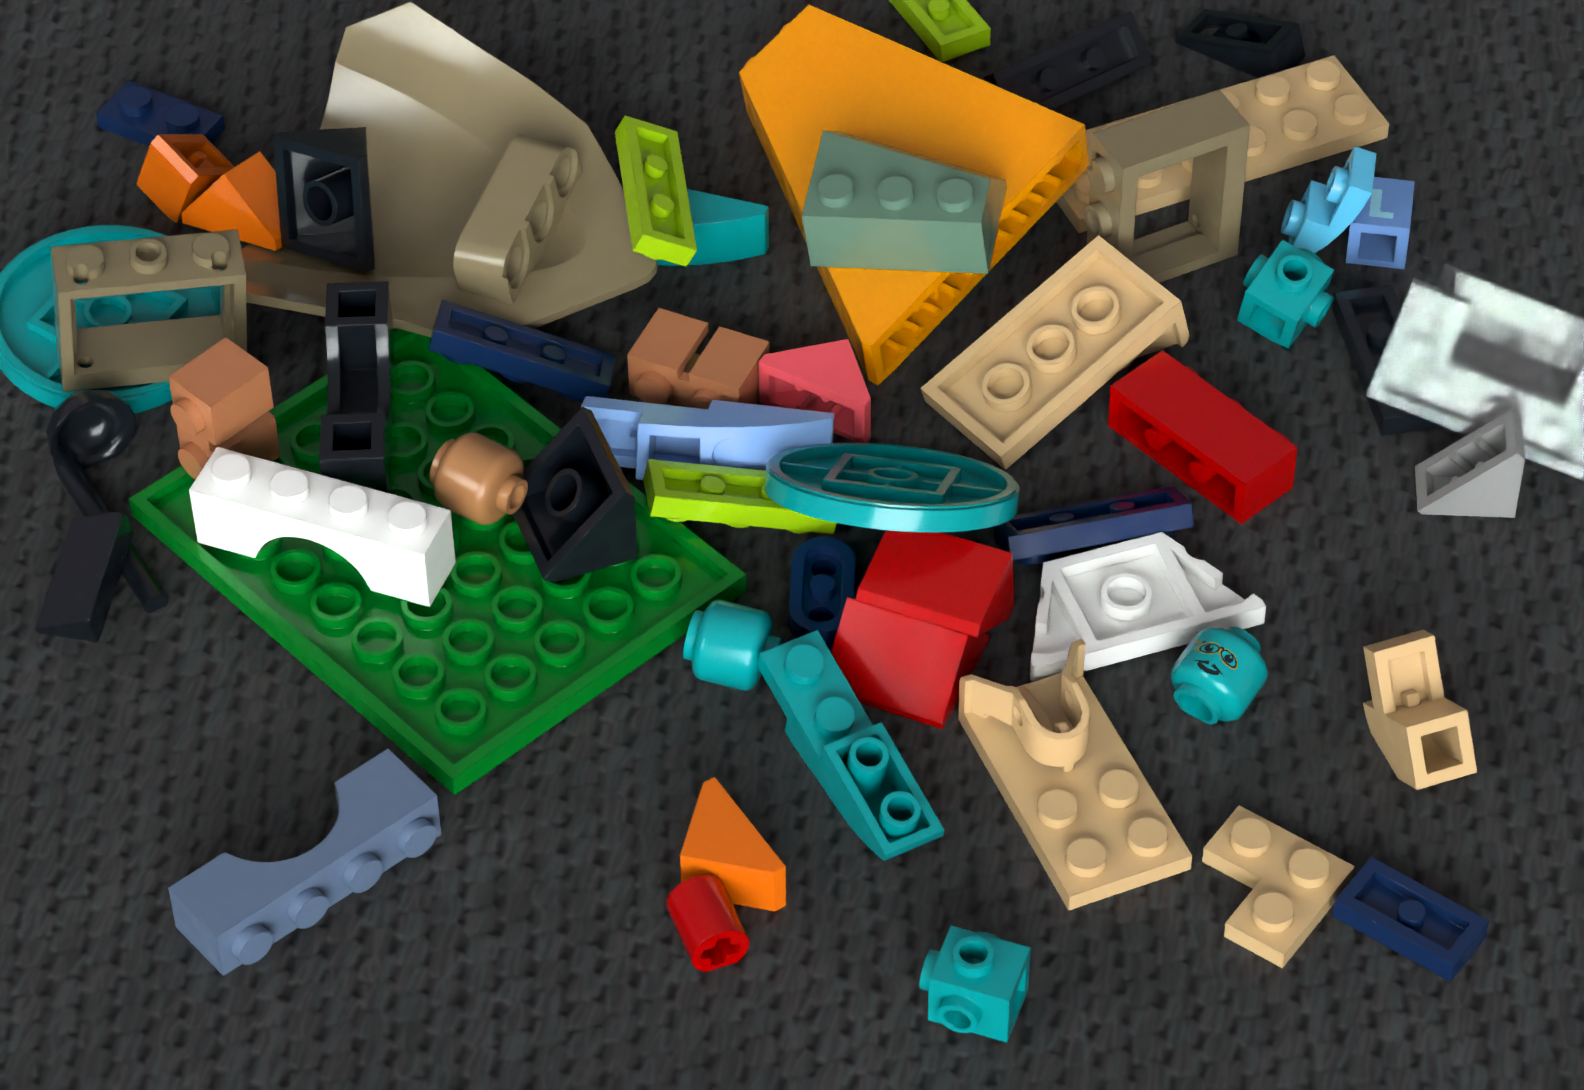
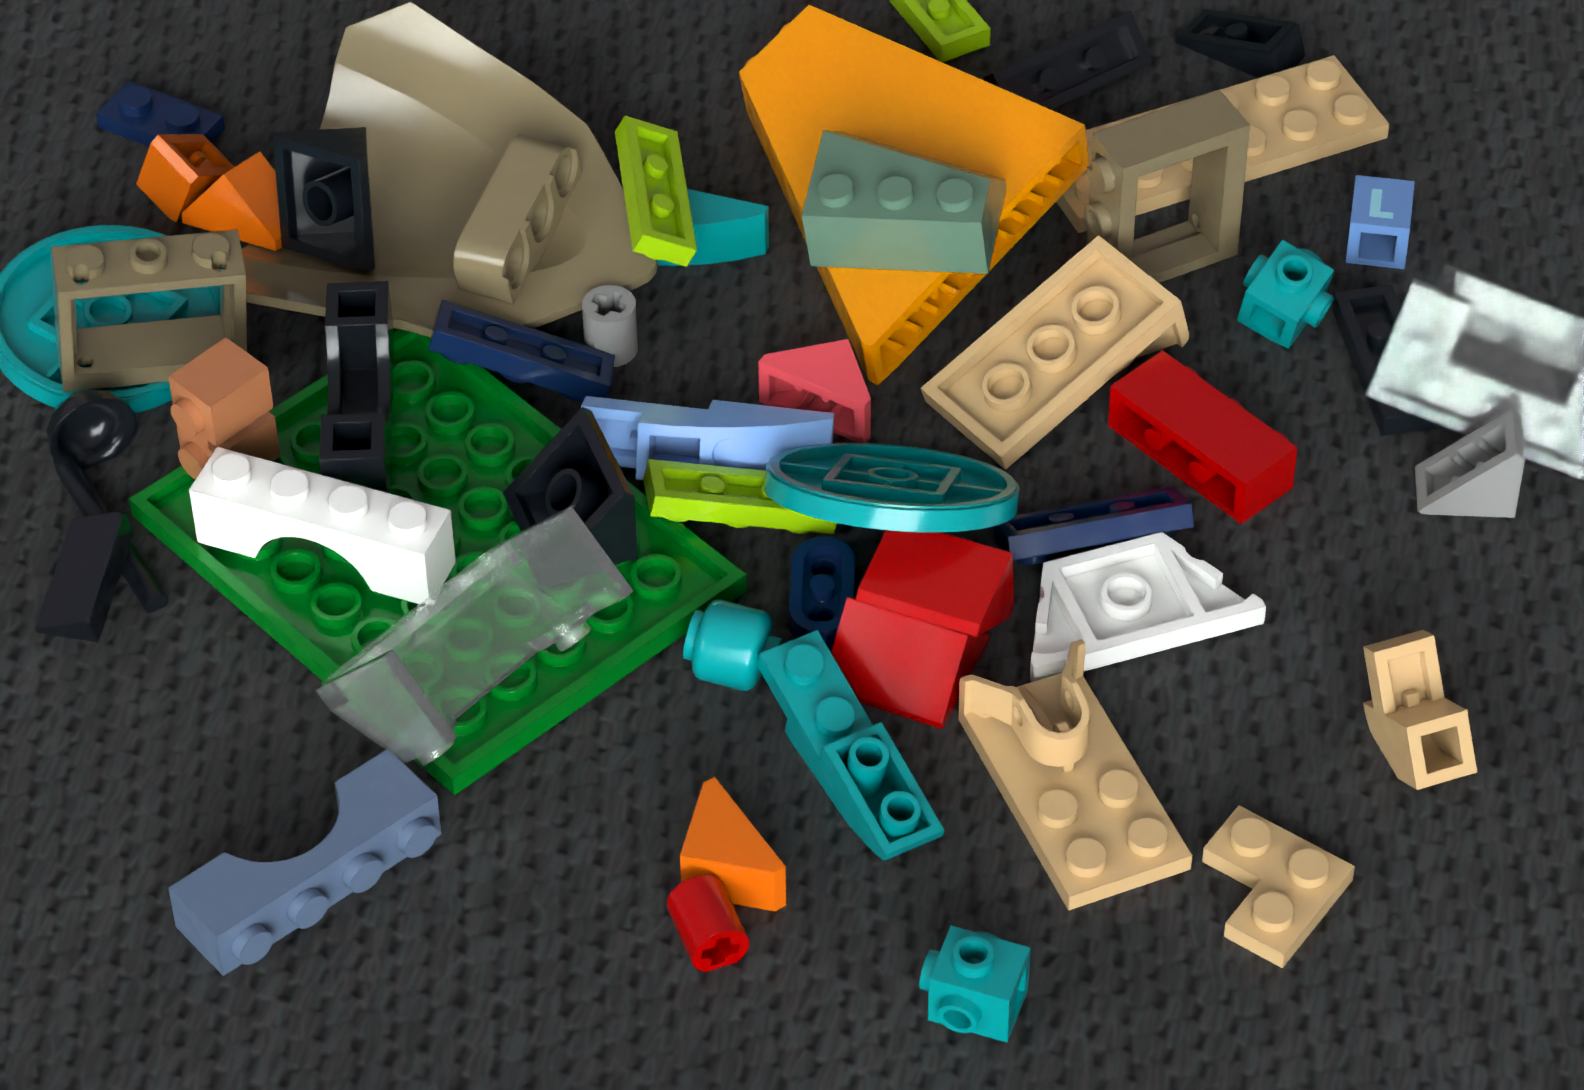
medium nougat head [429,432,528,525] -> none
nougat piece [627,308,770,409] -> none
teal head [1170,627,1268,725] -> none
medium azure slope [1281,146,1377,253] -> none
dark blue plate [1333,857,1489,982] -> none
none -> clear windscreen [315,506,633,766]
none -> light grey piece [582,285,638,367]

